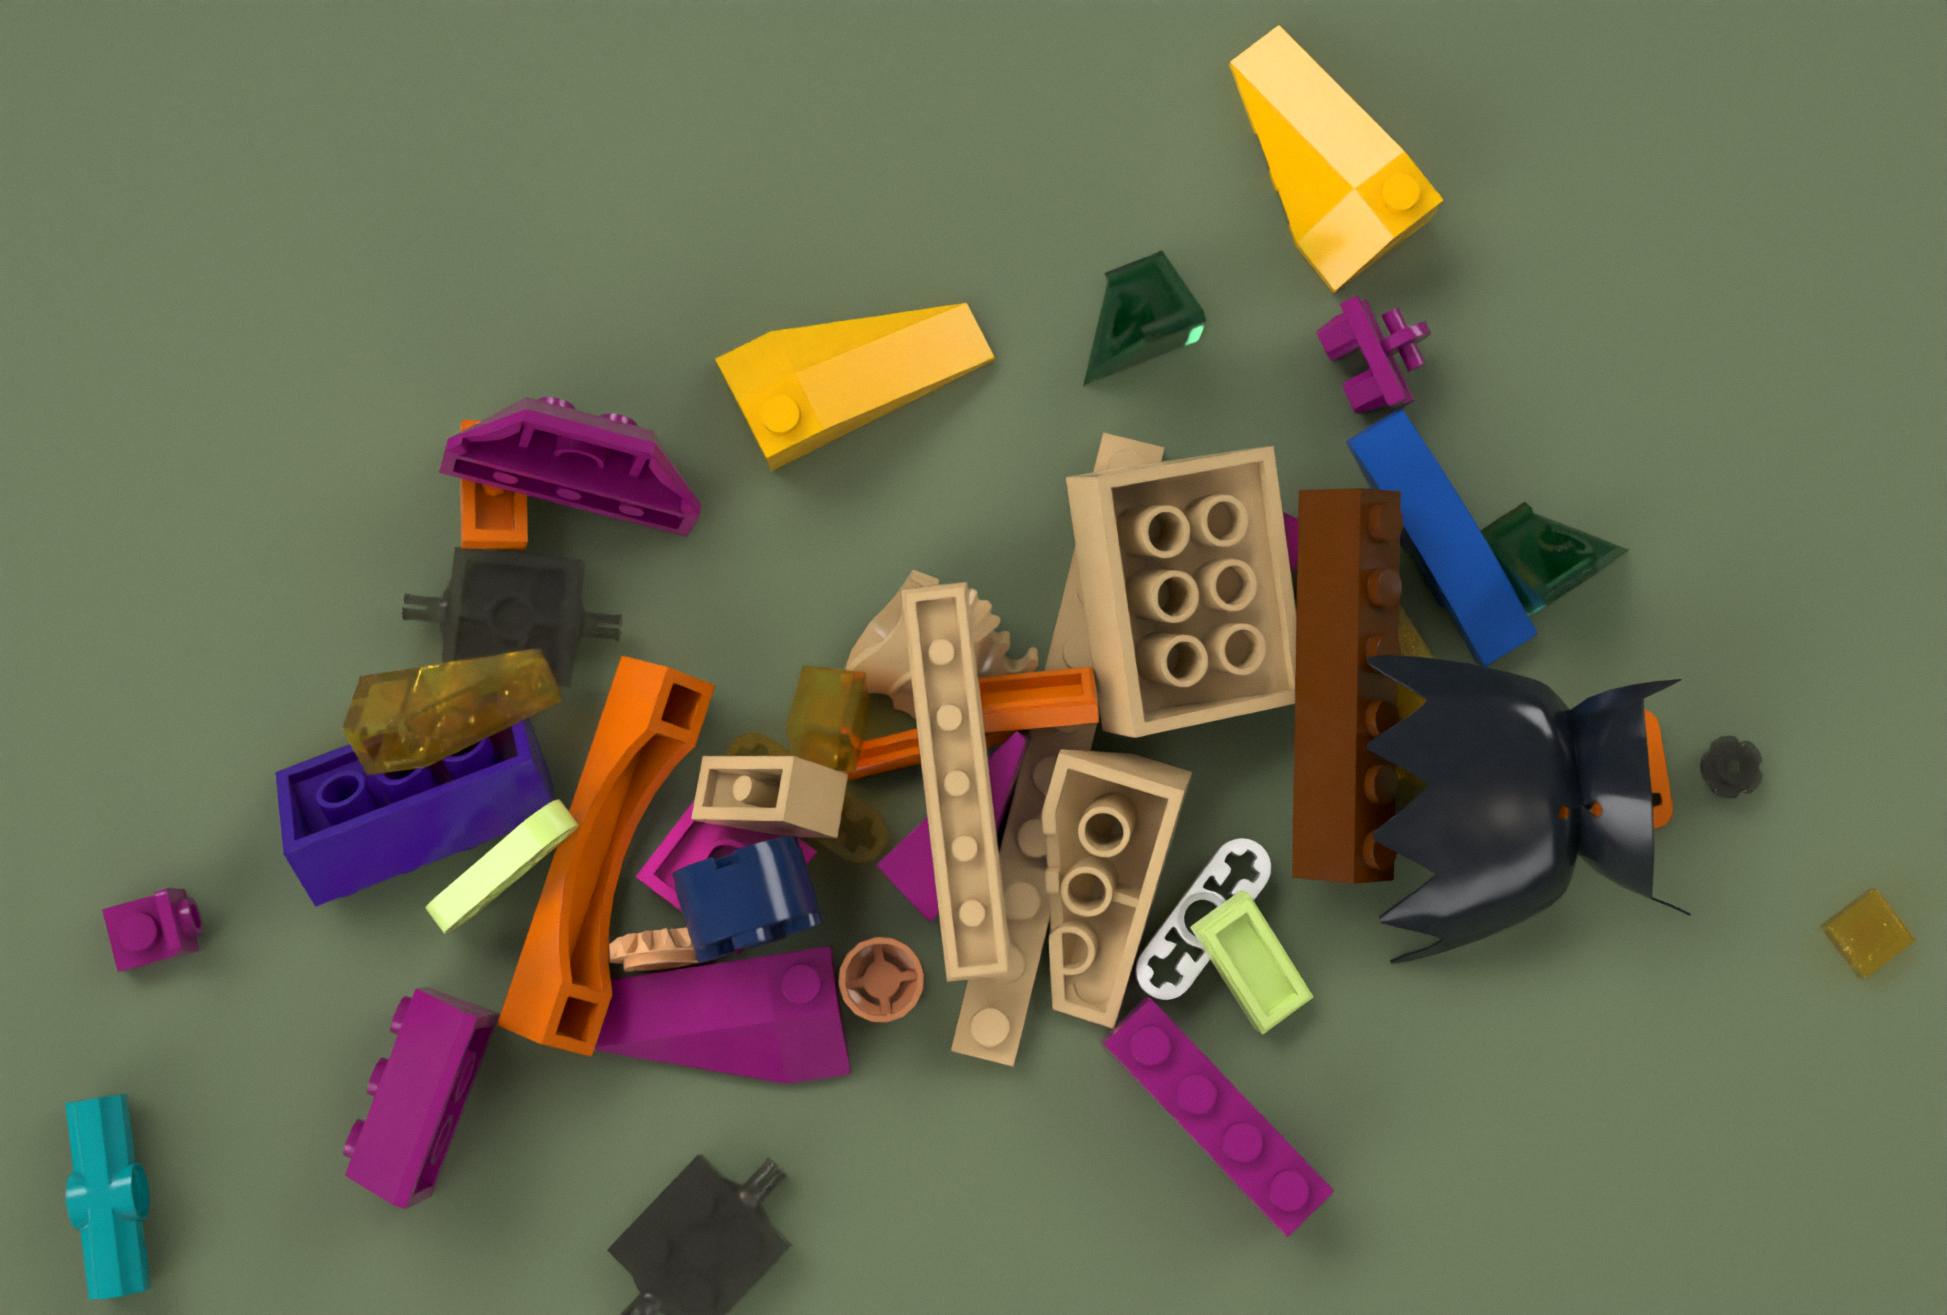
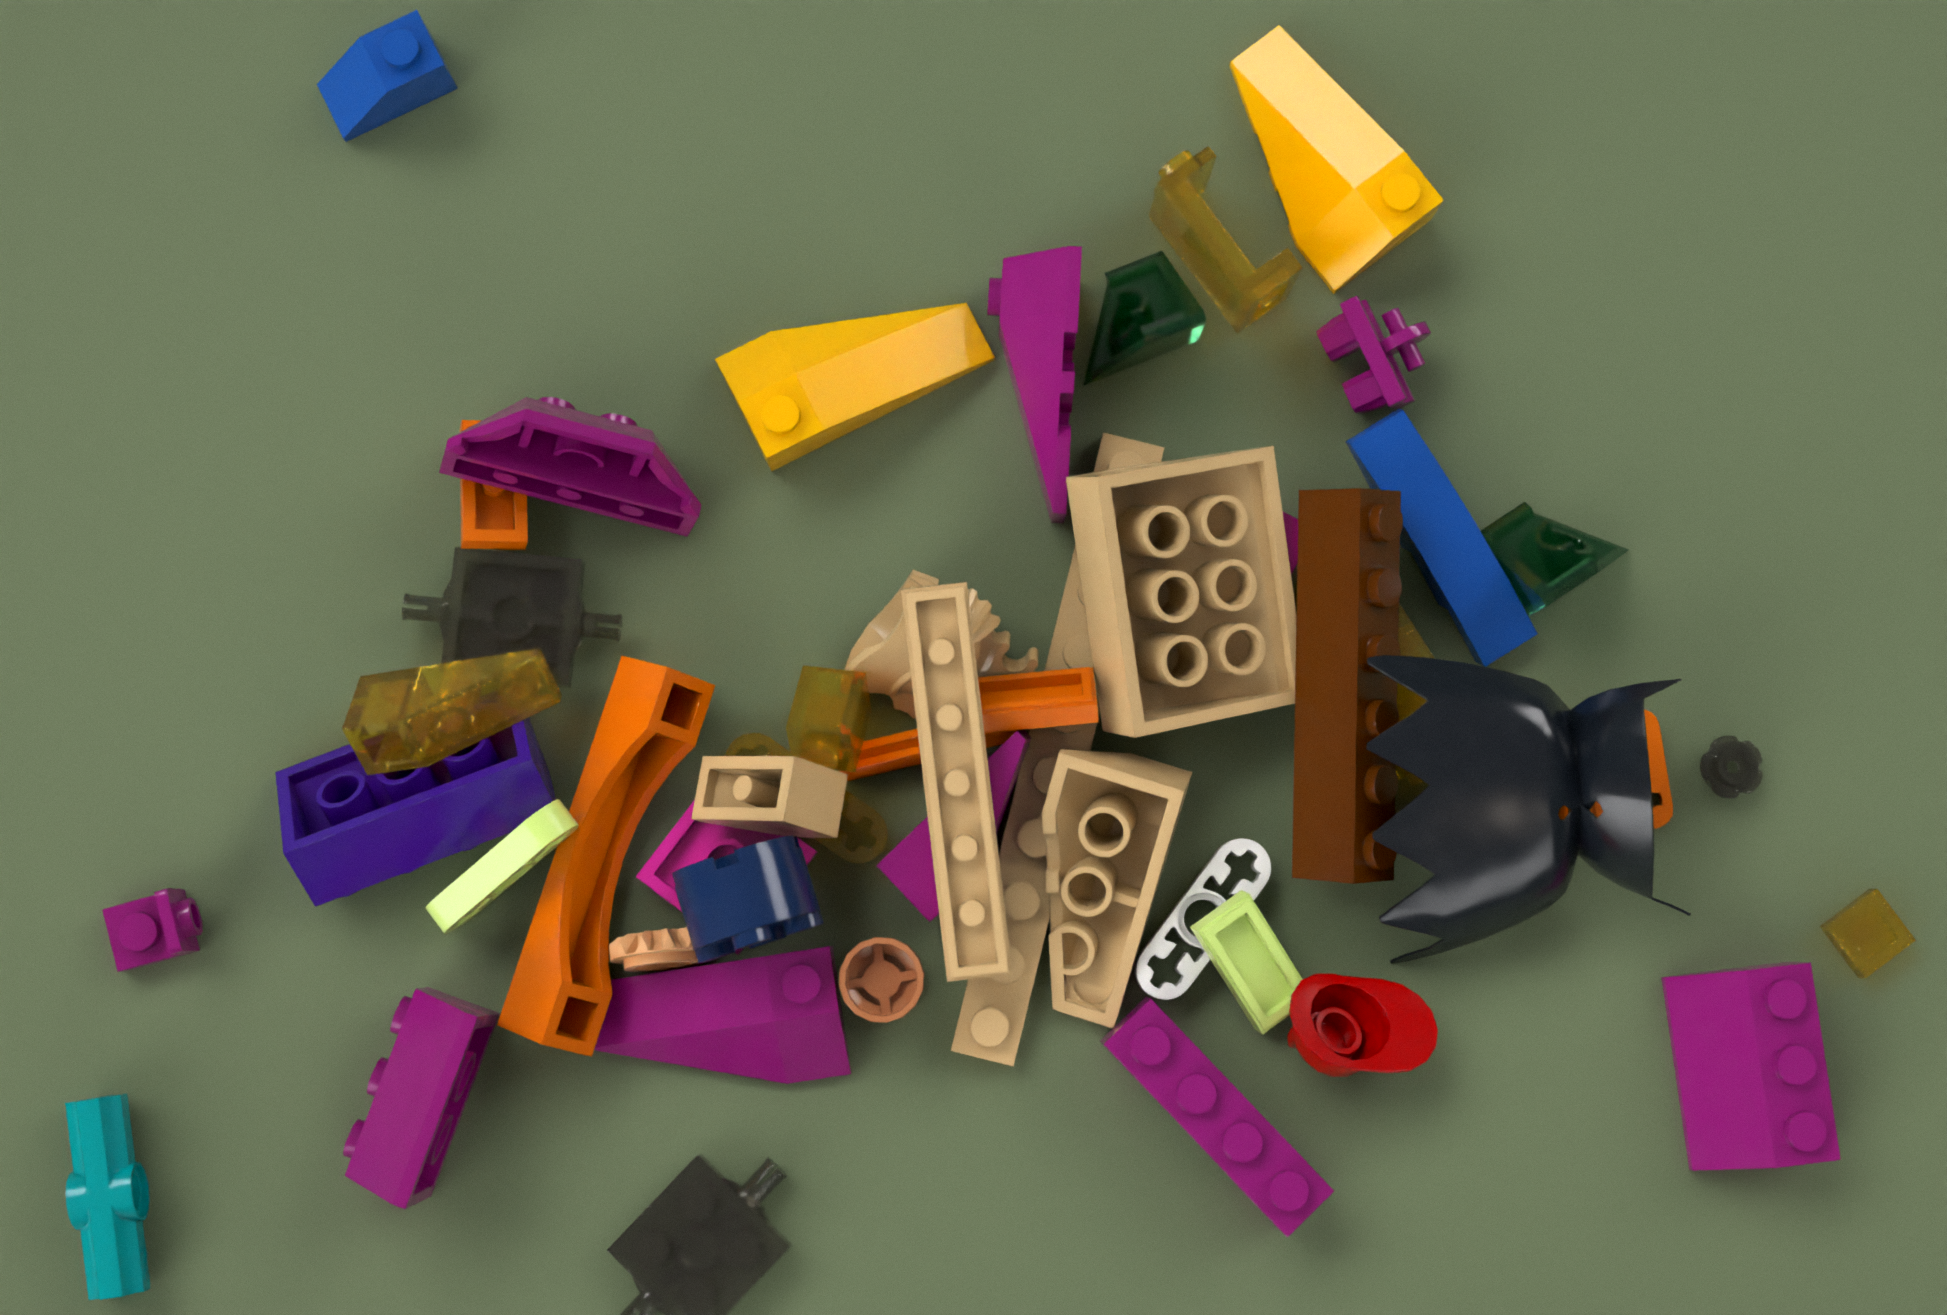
none -> blue slope [317,10,458,142]
none -> magenta wedge [987,246,1082,524]
none -> clear yellow panel [1149,146,1303,334]
none -> red piece [1287,973,1438,1077]
none -> magenta slope [1661,962,1841,1171]

